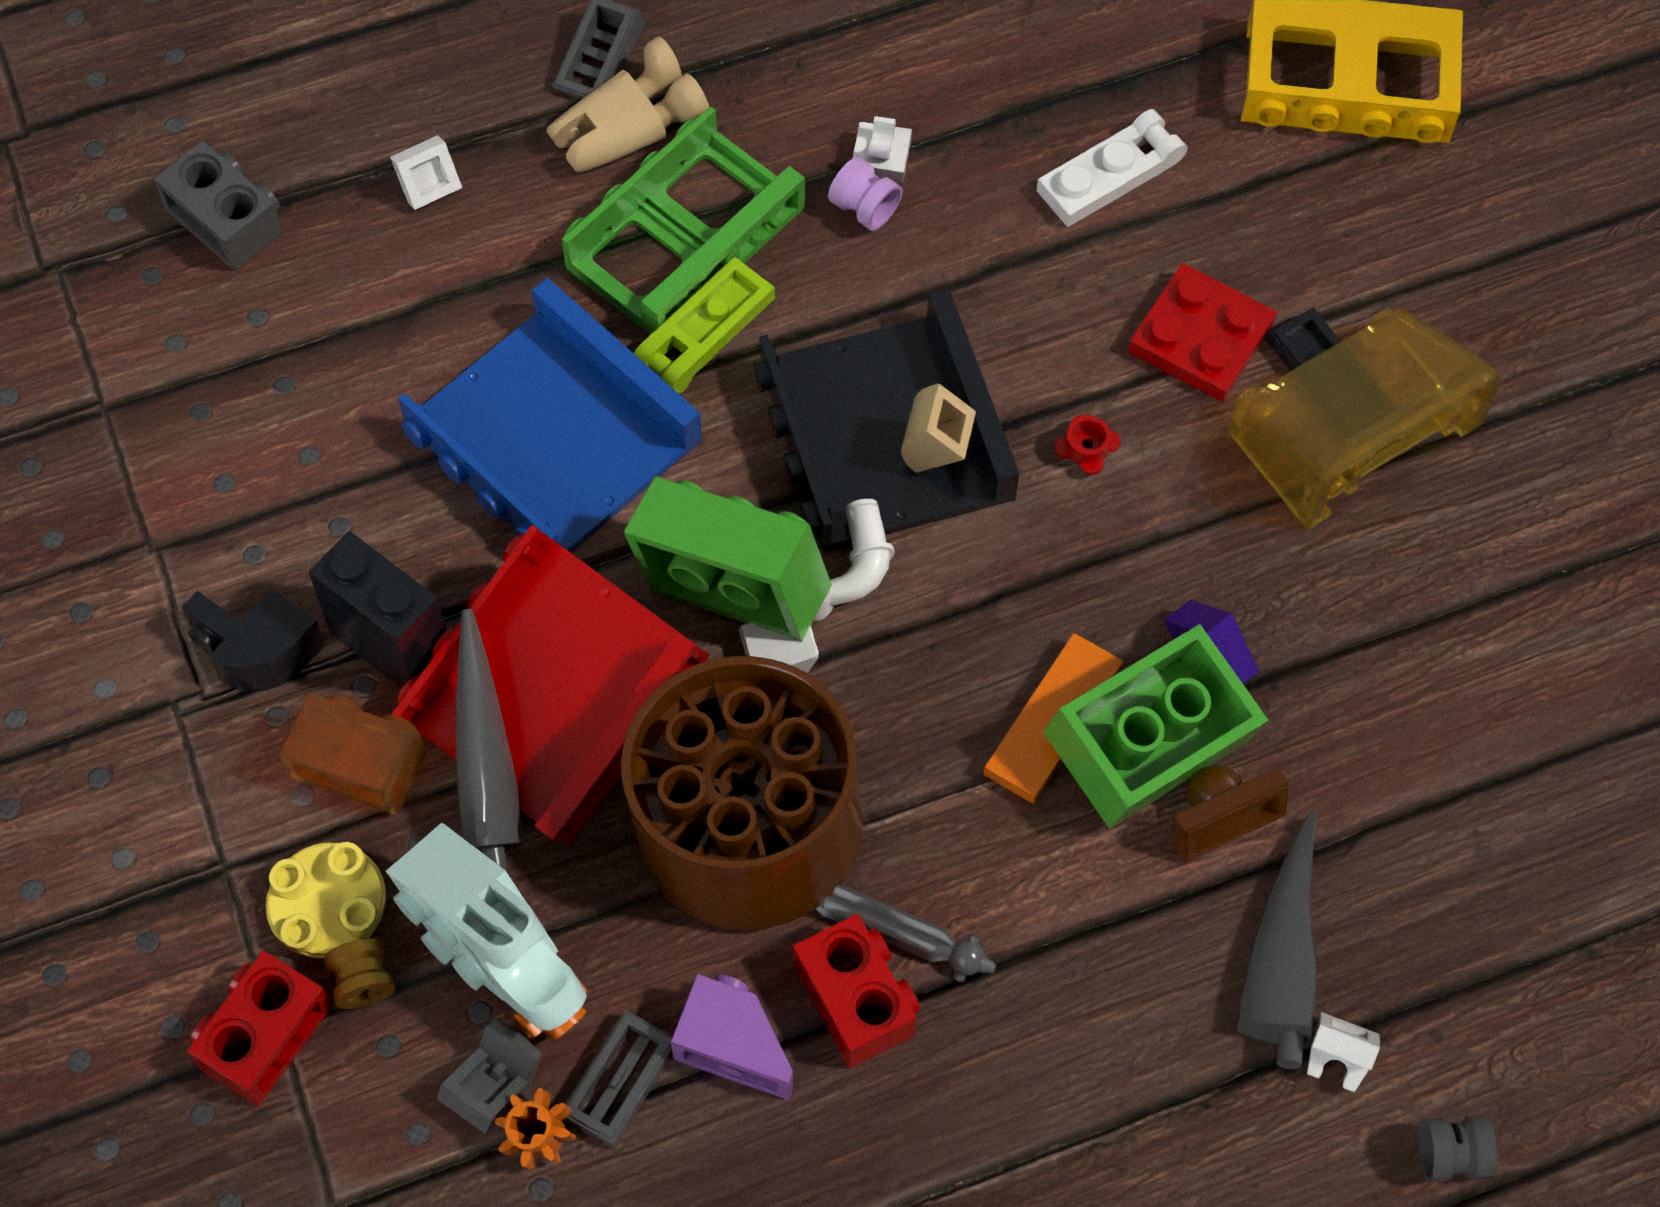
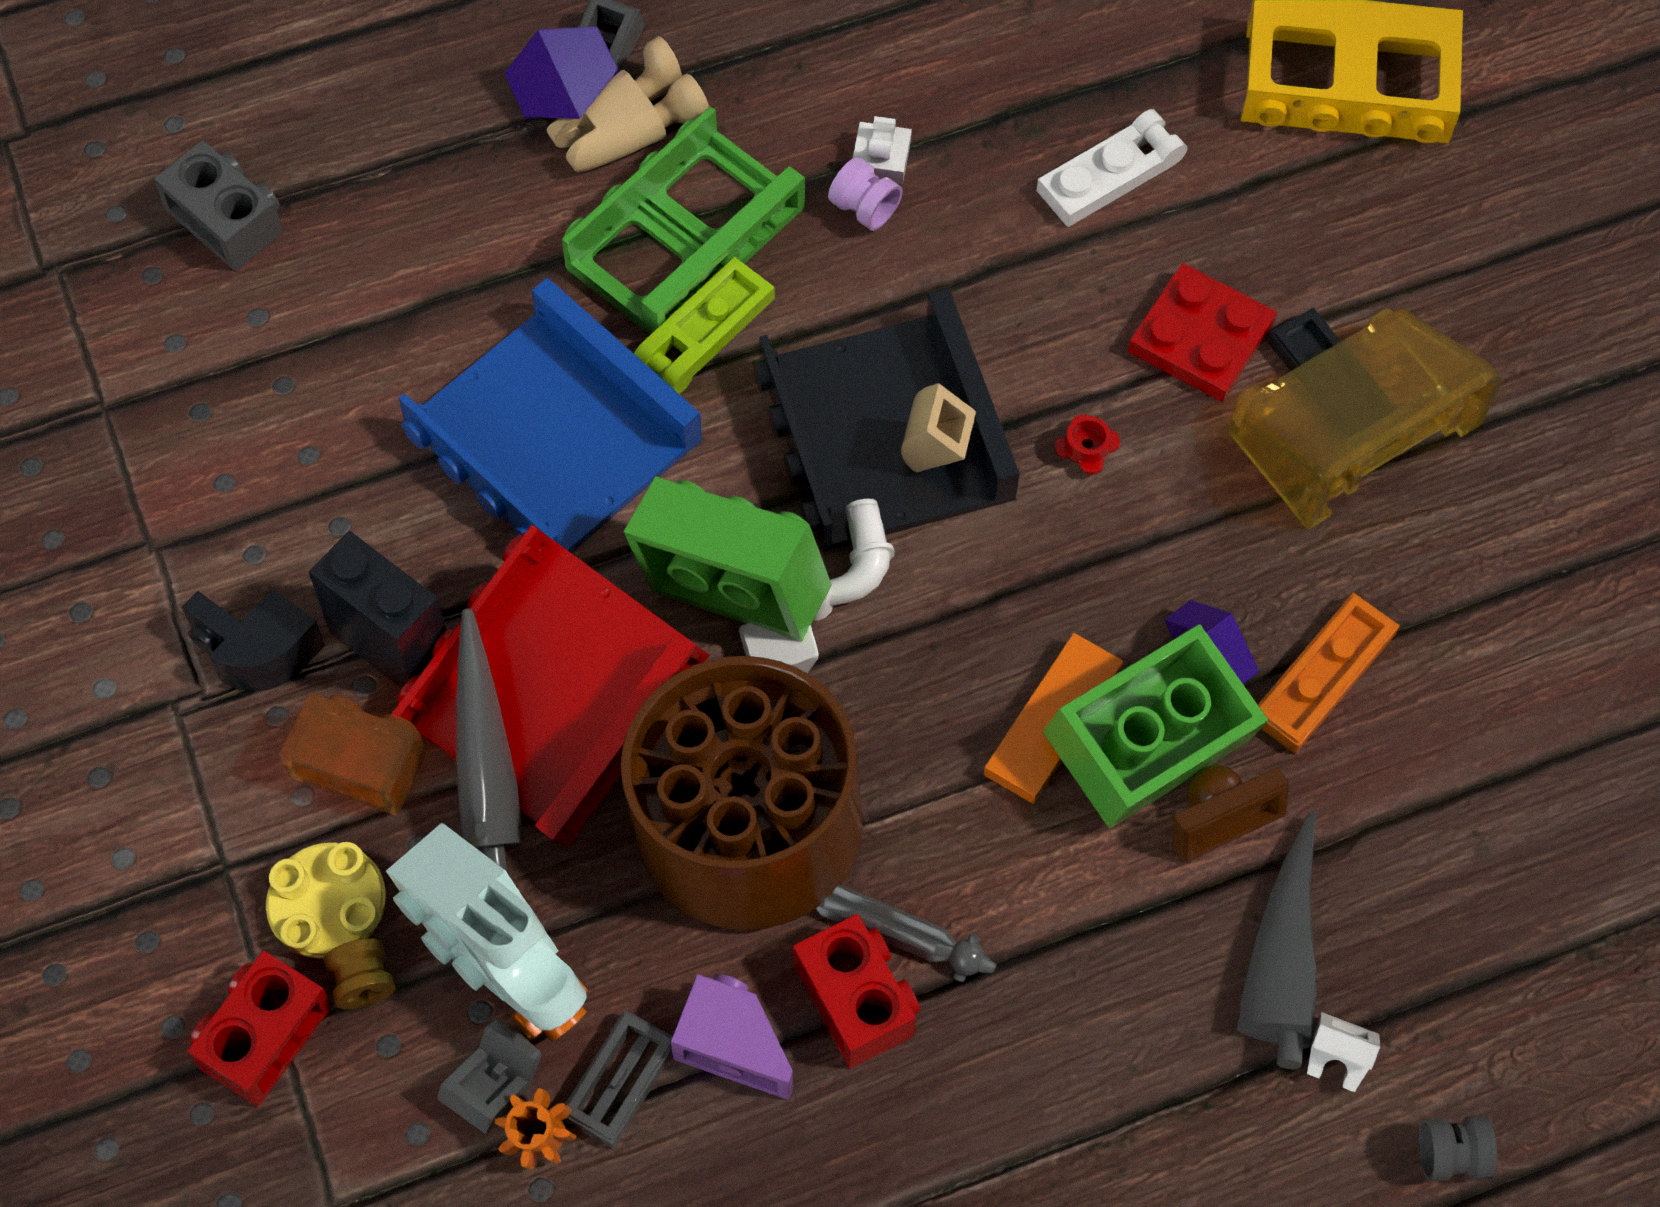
white tile [390,135,462,210] -> none
none -> dark purple slope [504,26,619,121]
none -> orange tile [1258,592,1400,755]

